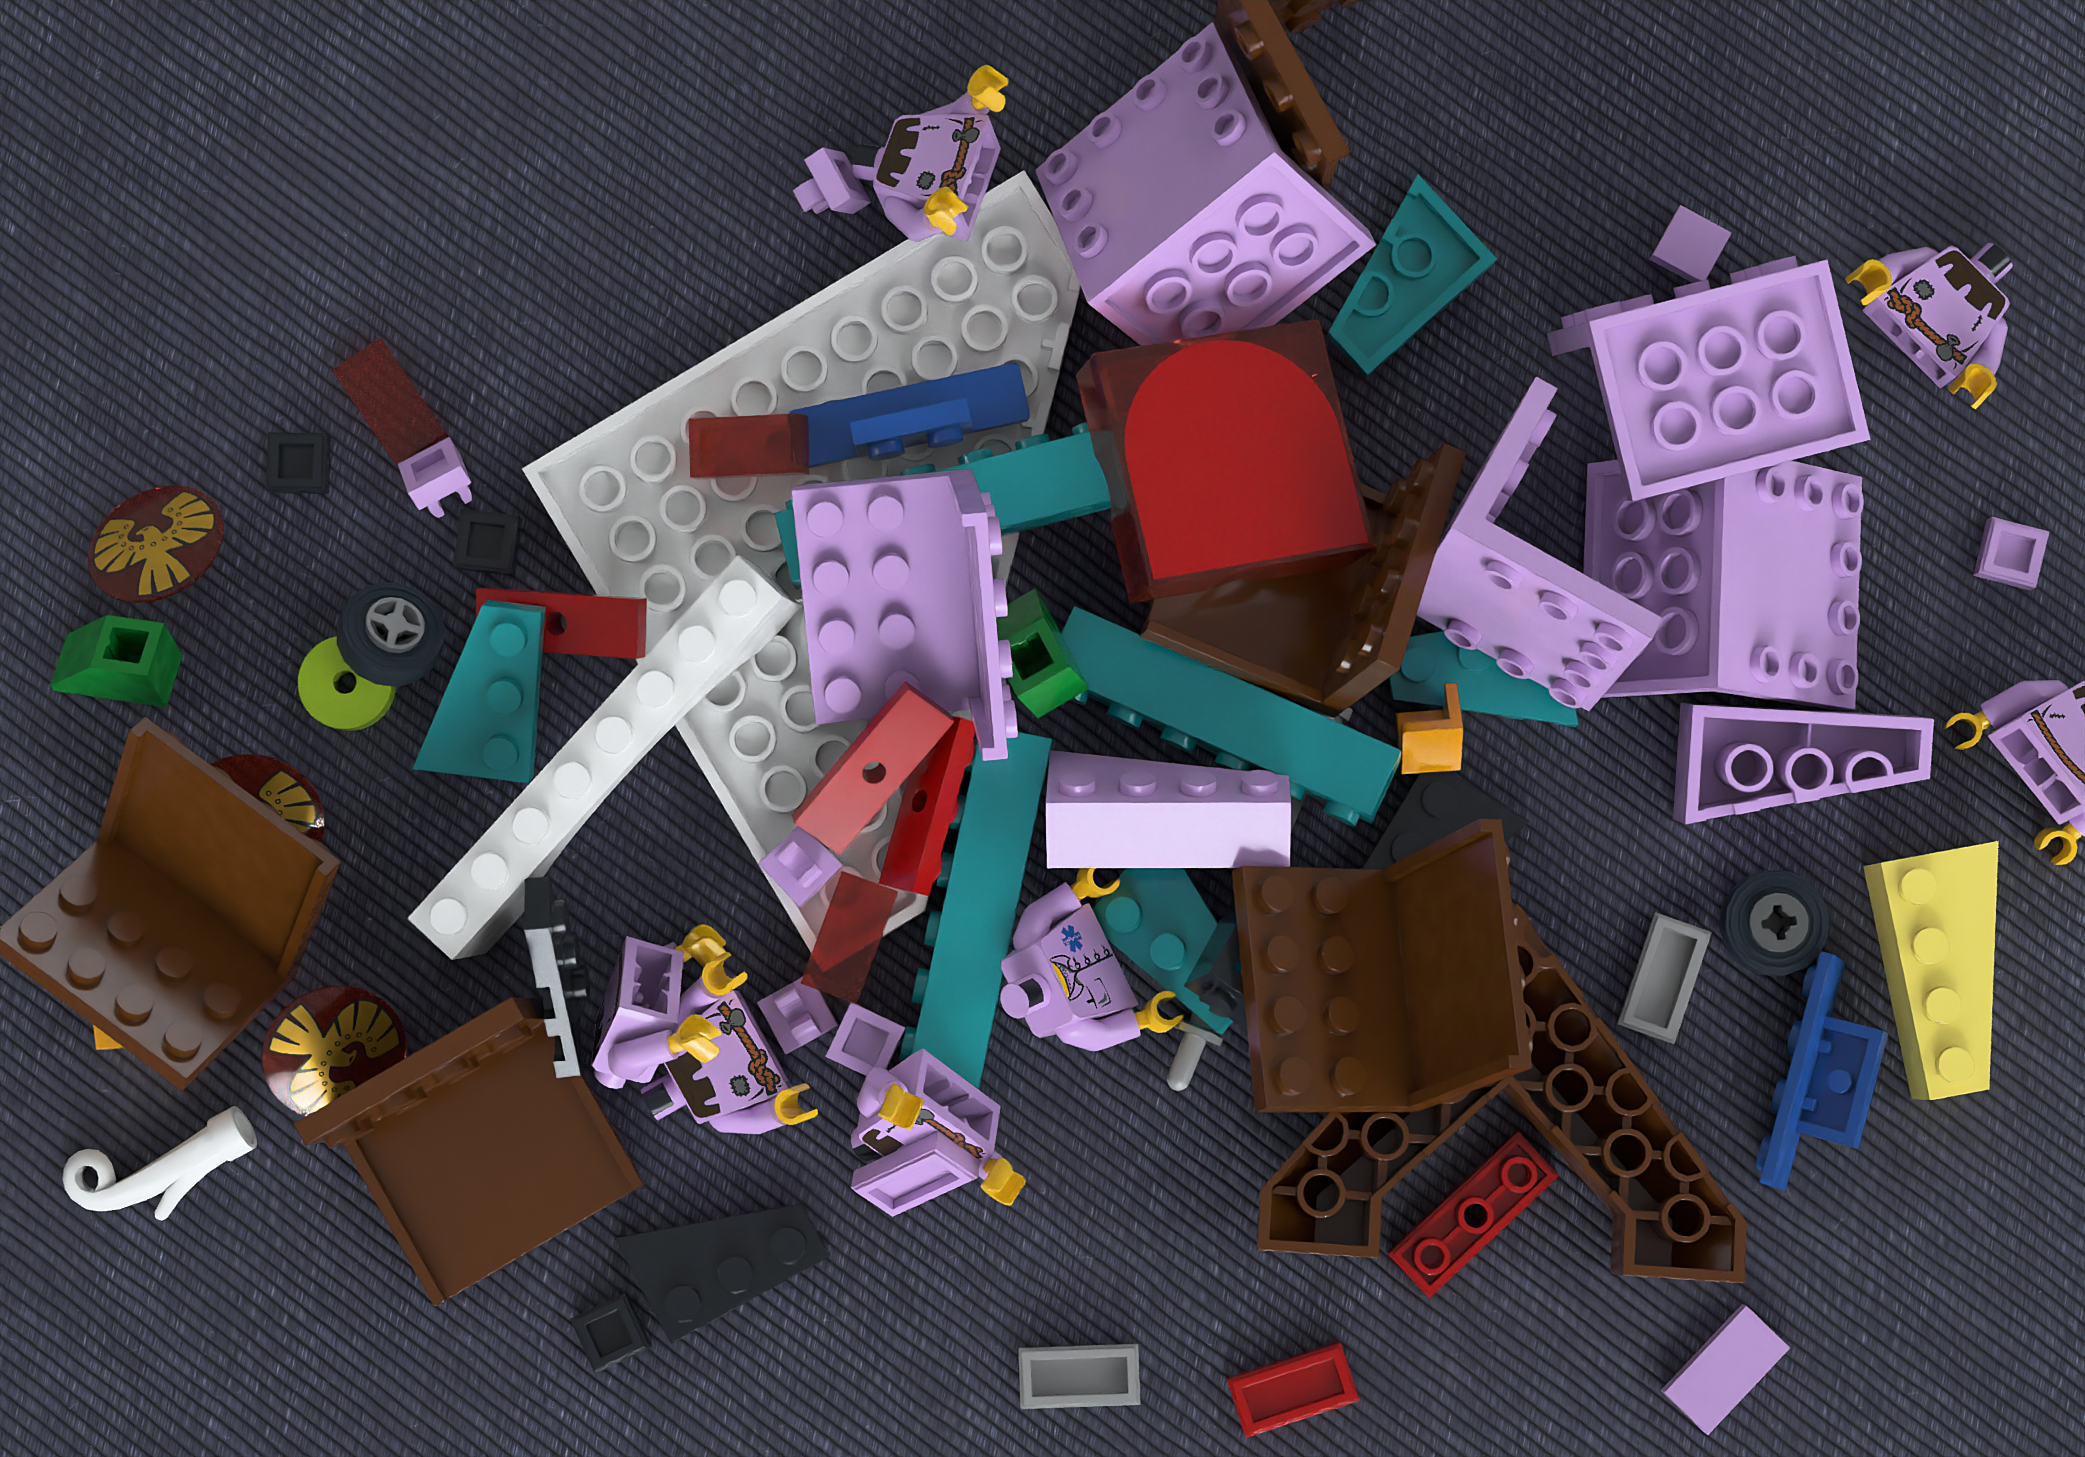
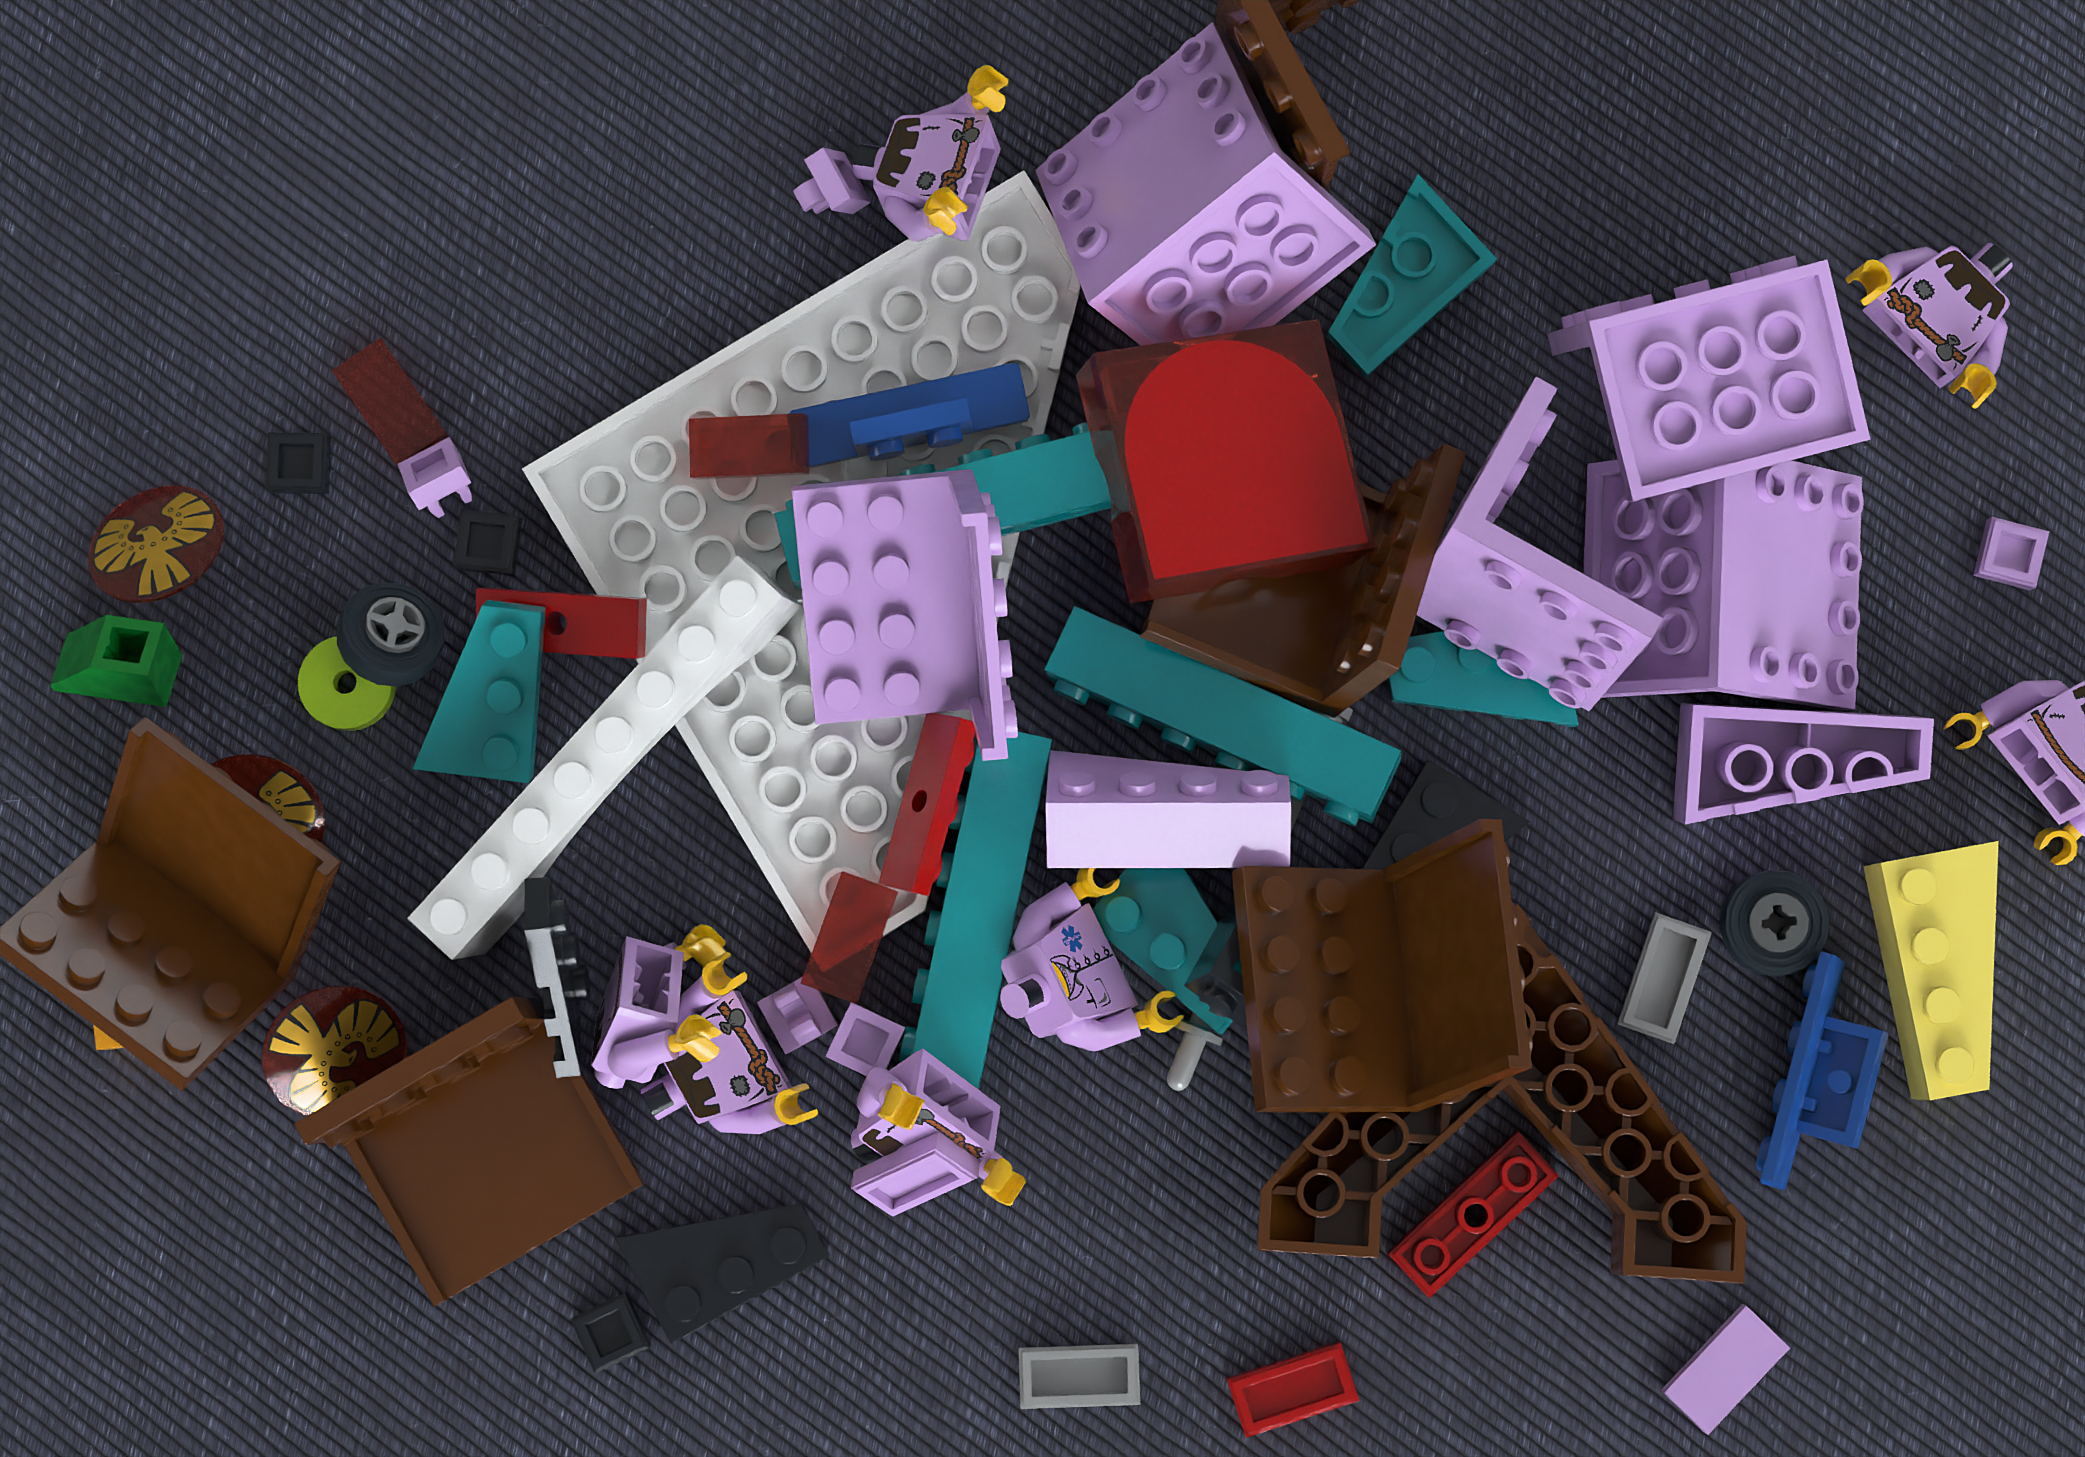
white plant [62,1106,257,1221] -> none
lavender tile [758,826,844,908] -> none
tile [792,681,954,855] -> none
green slope [996,588,1090,718] -> none
light orange panel [1396,683,1463,774] -> none
lavender tile [1649,205,1731,283] -> none

